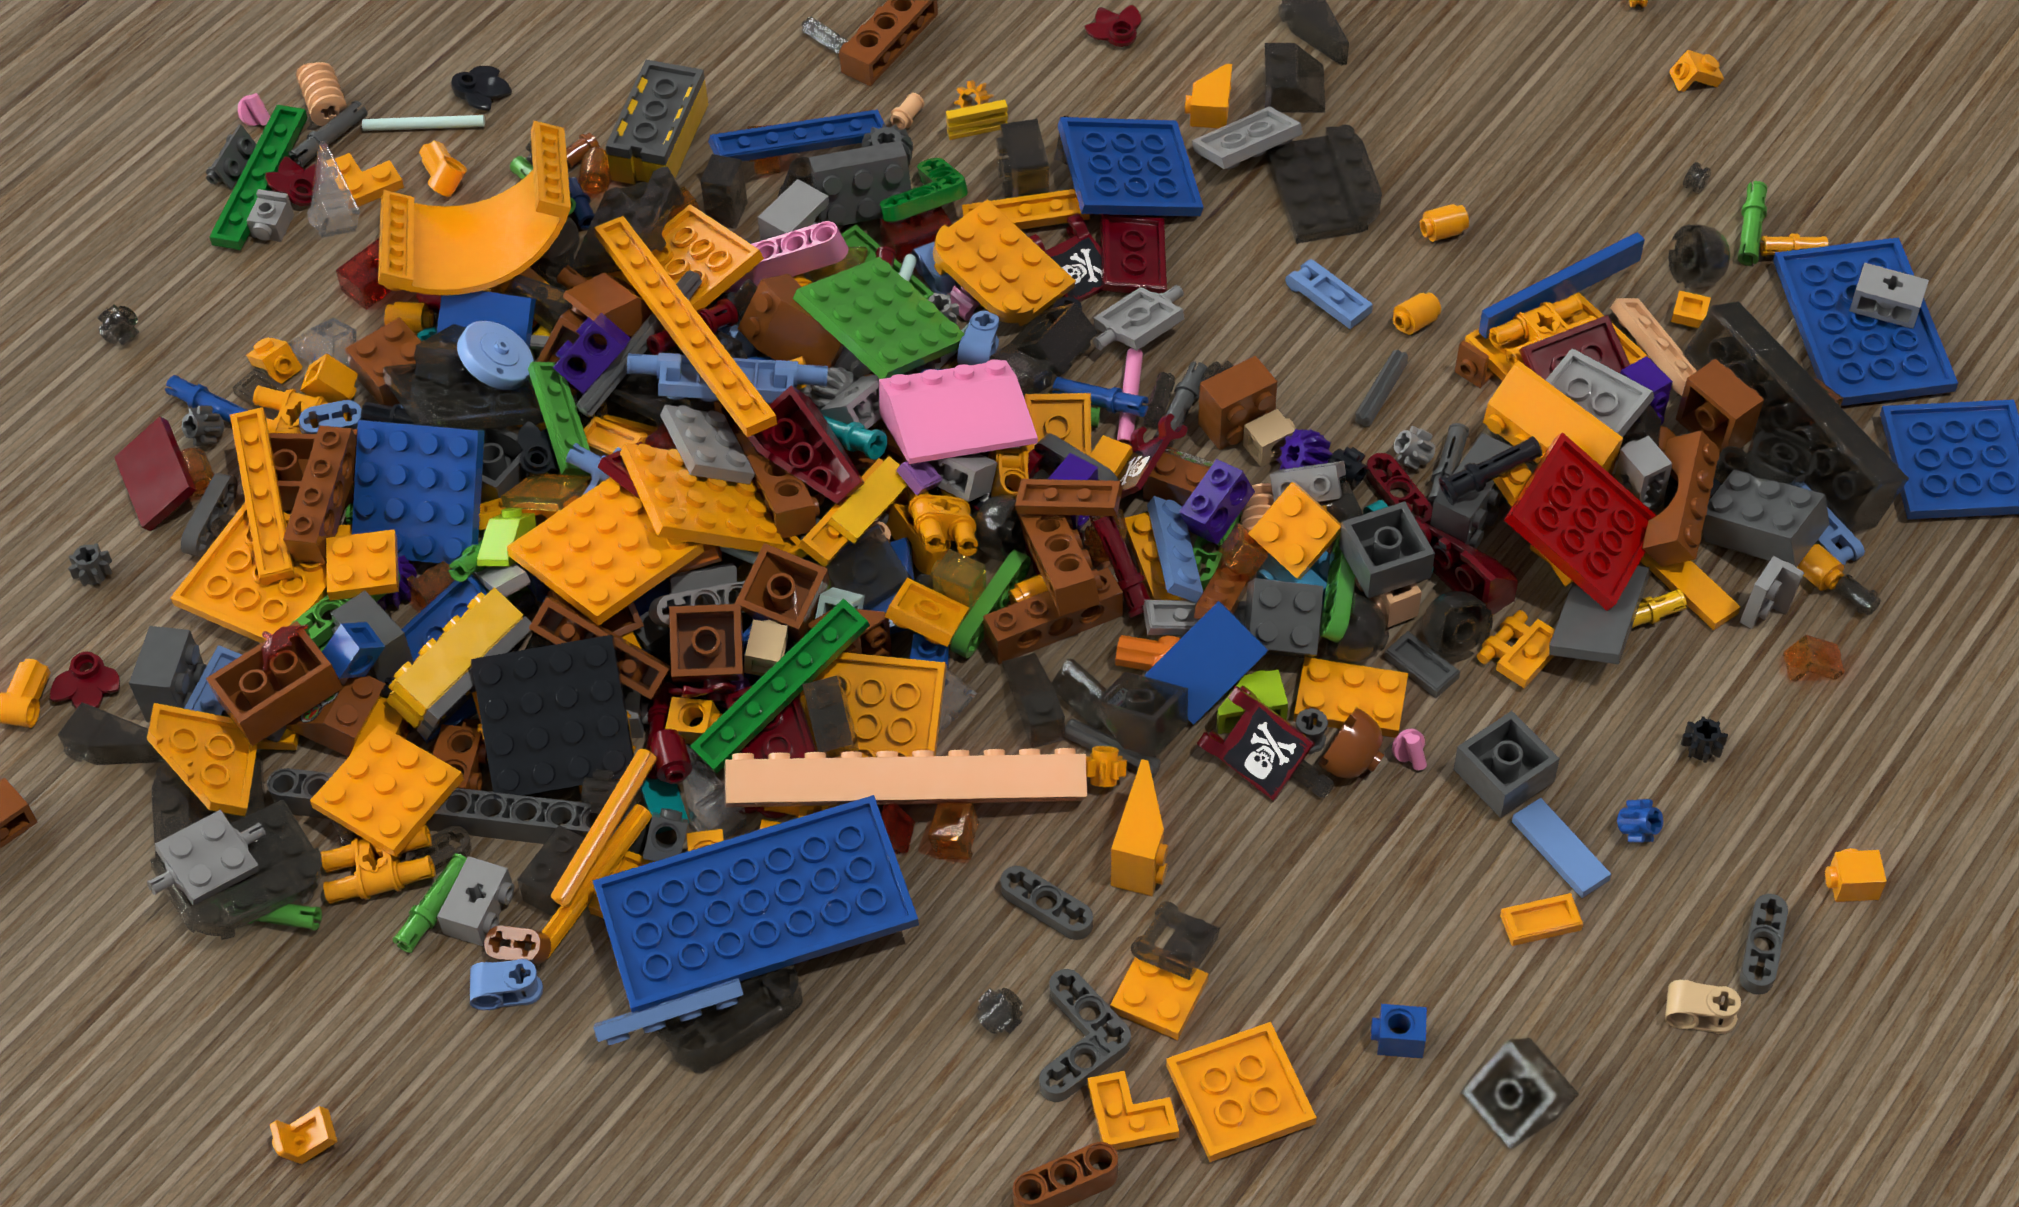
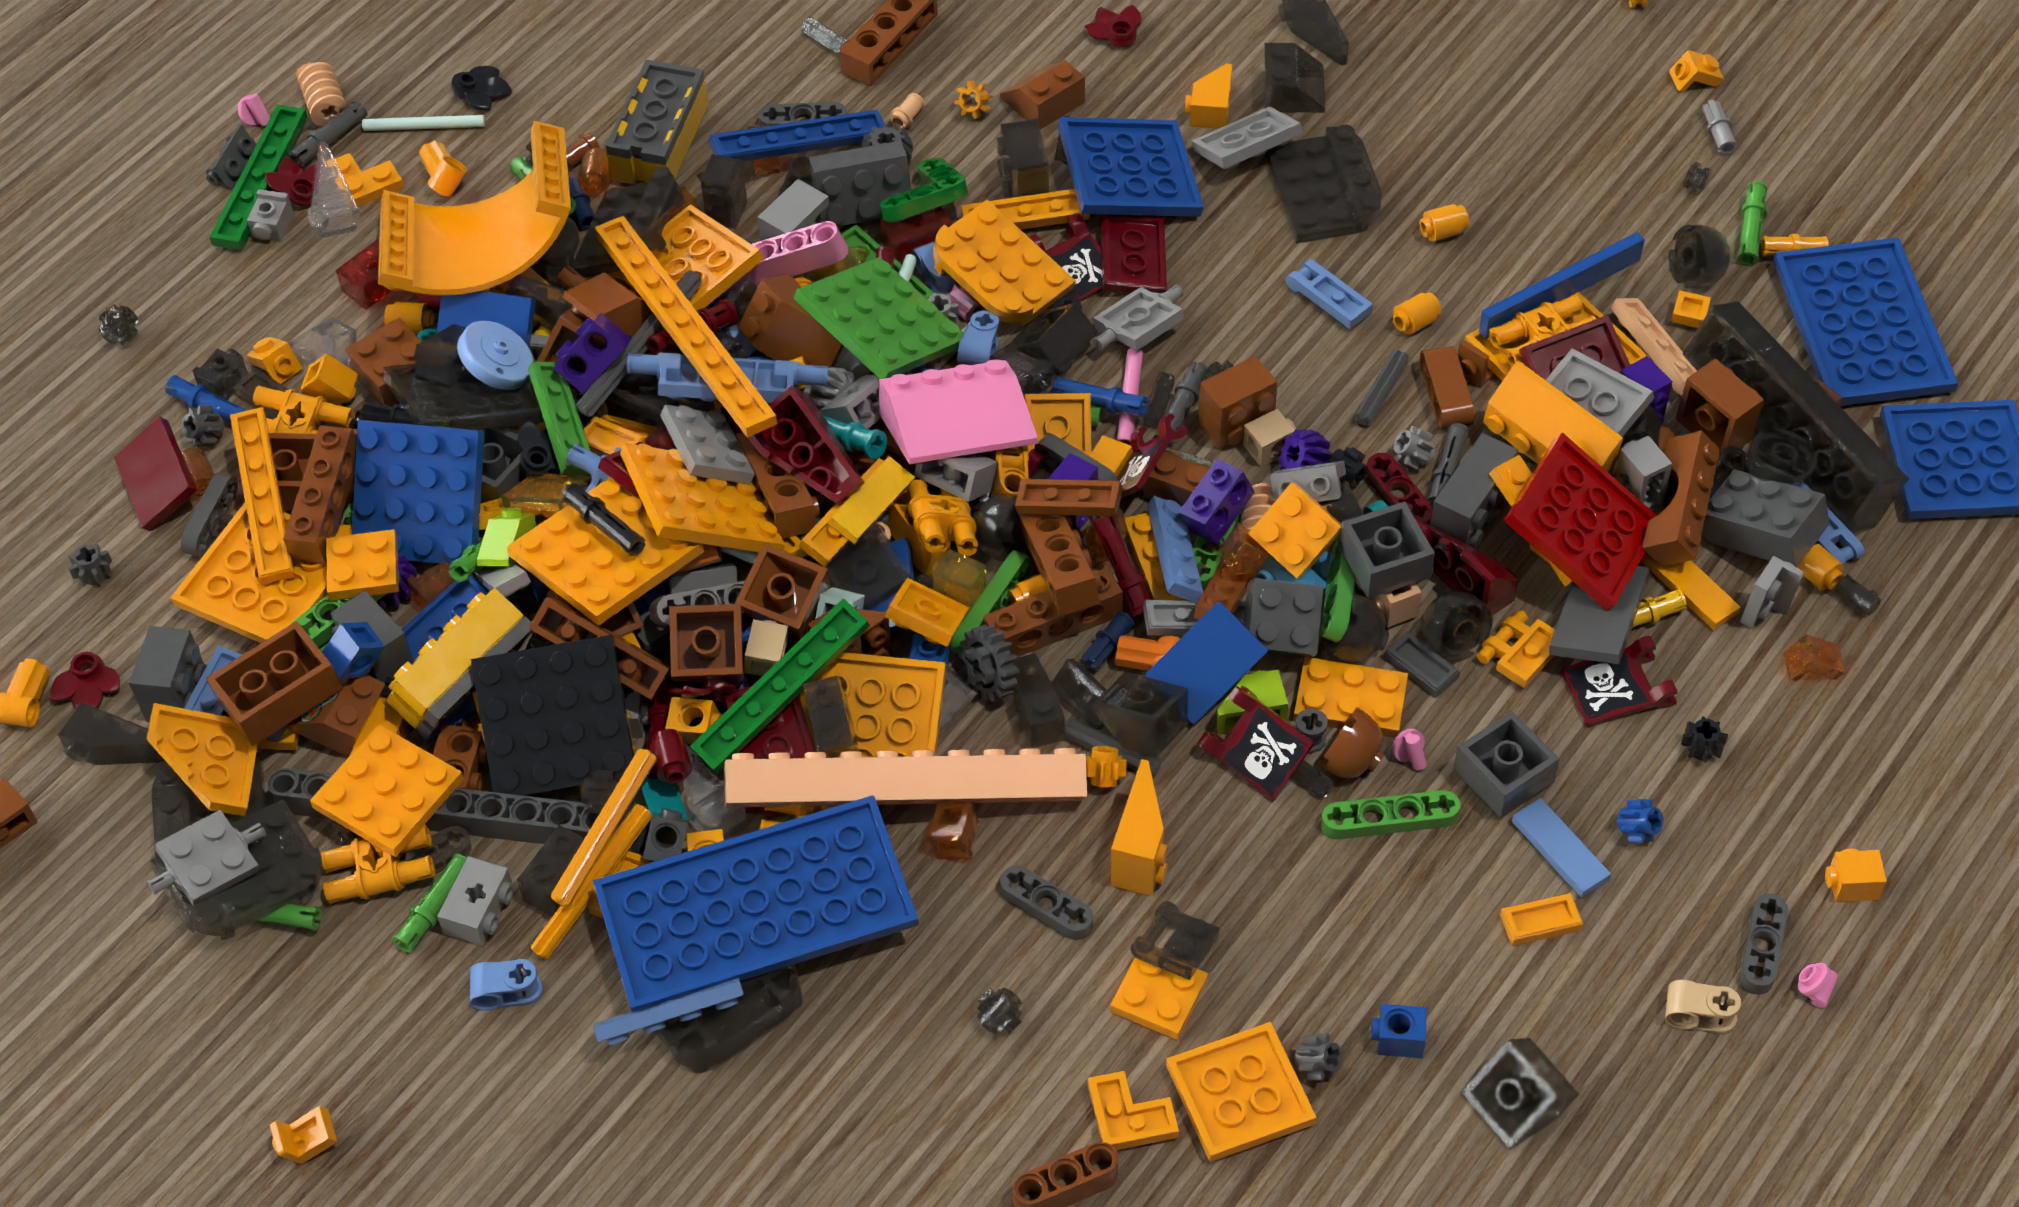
clear red piece [261,624,308,670] -> none
medium blue beam [299,400,363,434] -> none
beam [484,925,551,965] -> none
clear red tile [882,803,915,854] -> none
medium lavender tile [896,461,943,496] -> none
yellow tile [946,100,1008,140] -> none
dark grey beam [1039,969,1131,1102] -> none
black pin [1439,436,1543,505] -> none
light grey brick [1849,263,1929,329] -> none
none -> clear smoke brick [192,348,249,400]
none -> black pin [562,483,646,556]
none -> dark grey beam [759,102,847,127]
none -> dark grey gear [959,625,1019,702]
none -> dark orange slope [1000,60,1085,131]
none -> dark blue axle [1081,611,1135,671]
none -> dark grey gear [1295,1033,1342,1081]
none -> bright green beam [1321,790,1460,839]
none -> dark orange beam [1420,346,1475,429]
none -> flag [1561,636,1678,728]
none -> light grey axle [1702,99,1737,155]
none -> bright pink plate [1798,963,1838,1008]

